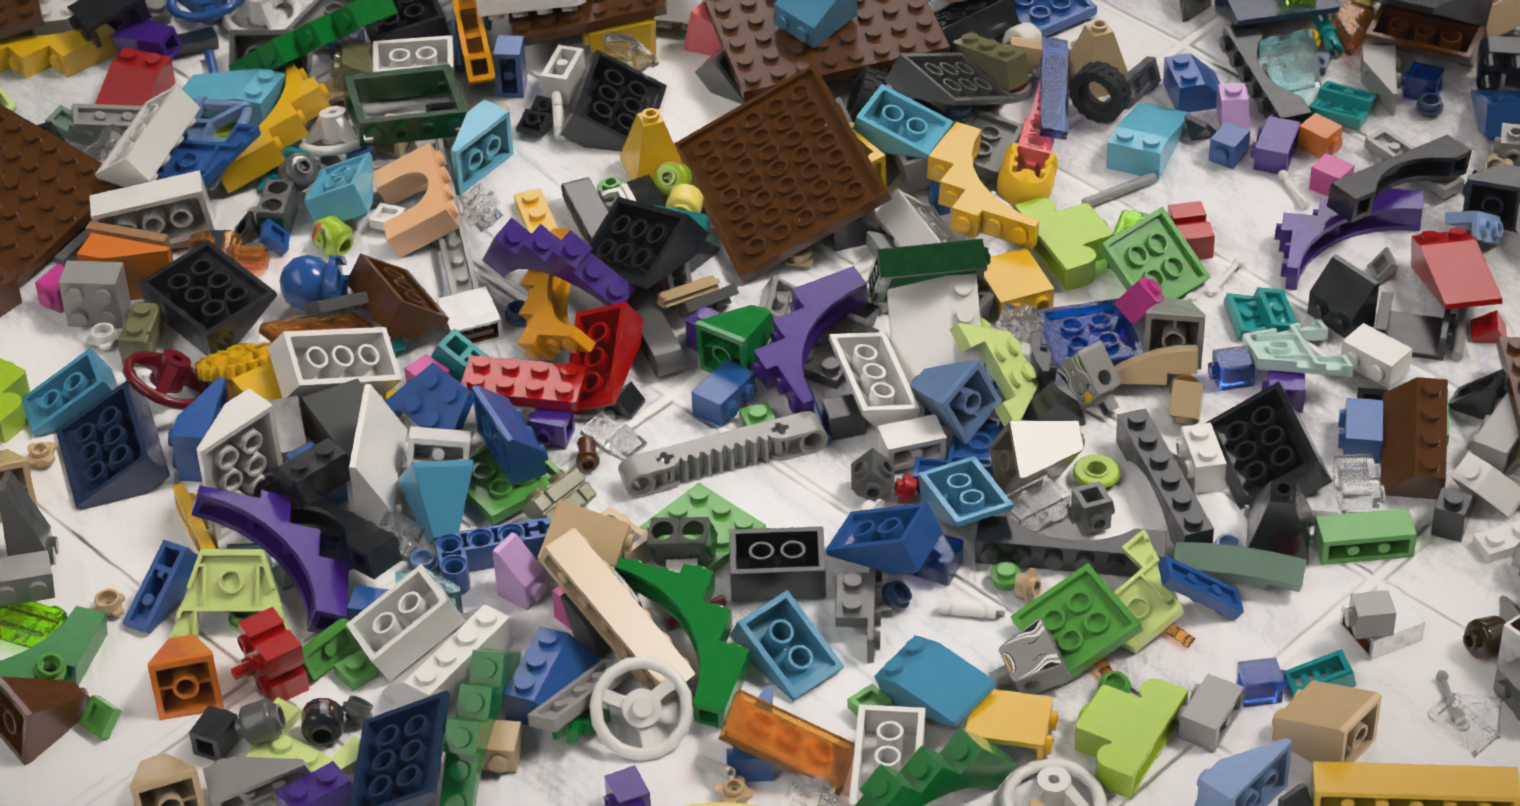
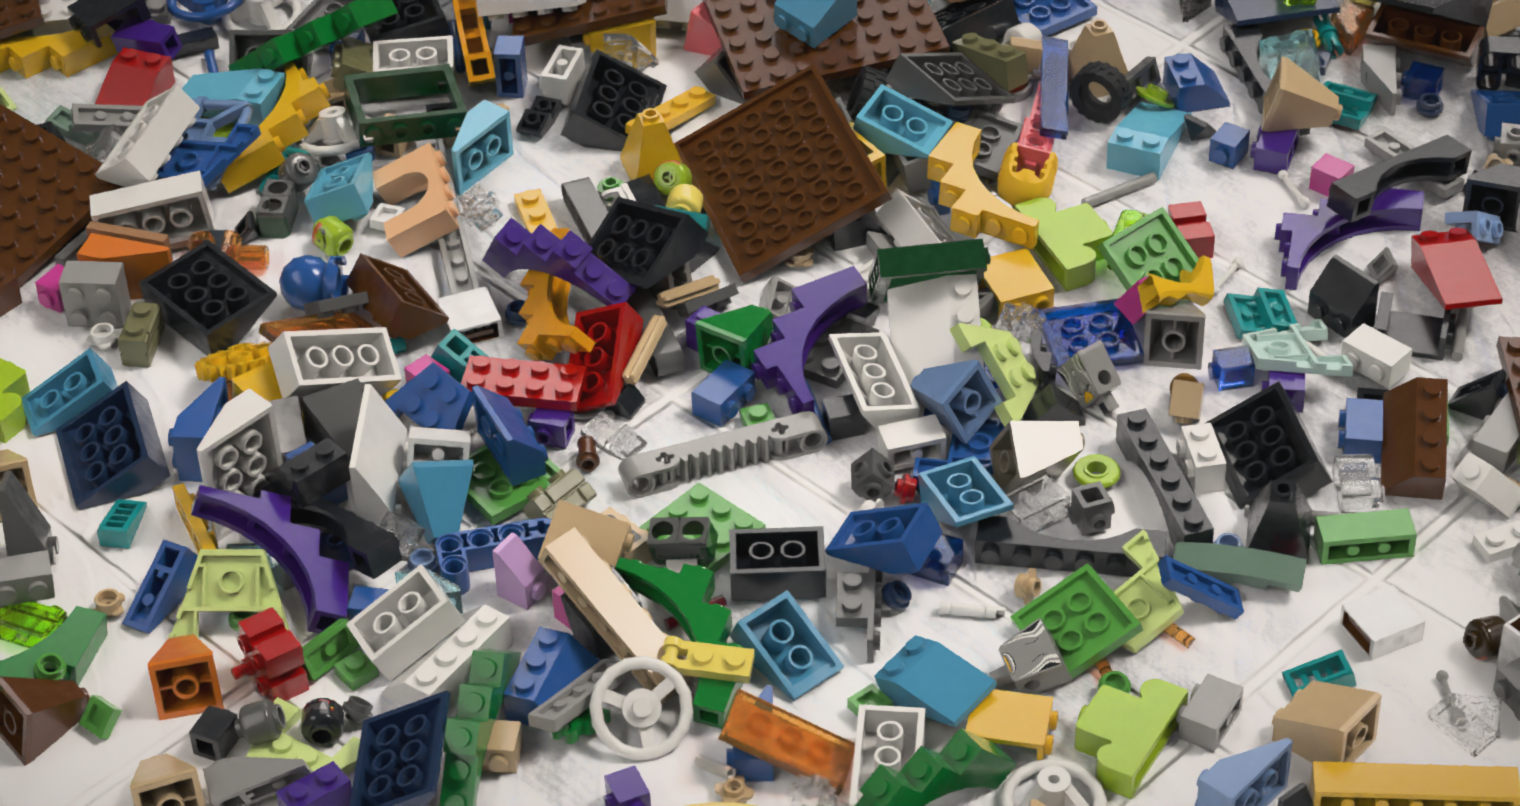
tan plate [26,442,57,469] -> none
dark red piece [123,349,209,410] -> none
blue plate [259,218,290,257] -> none
white wheel [551,91,565,142] -> none
bright green plate [990,562,1022,591] -> none
tan slope [1114,345,1198,385] -> none
lavender slope [1216,82,1251,142] -> none
clear blue brick [1236,657,1288,708] -> none
orange brick [1297,113,1343,158] -> none
light grey brick [1344,590,1397,639] -> none
black slope [1430,488,1476,542] -> none
red slope [1470,310,1507,343] -> none
none -> teal slope [97,499,147,549]
none -> tan axle [622,314,667,385]
none -> yellow plate [625,86,716,134]
none -> light yellow plate [660,636,755,684]
none -> lime piece [1136,84,1175,108]
none -> yellow animal [1137,255,1214,314]
none -> tan slope [1261,56,1343,132]

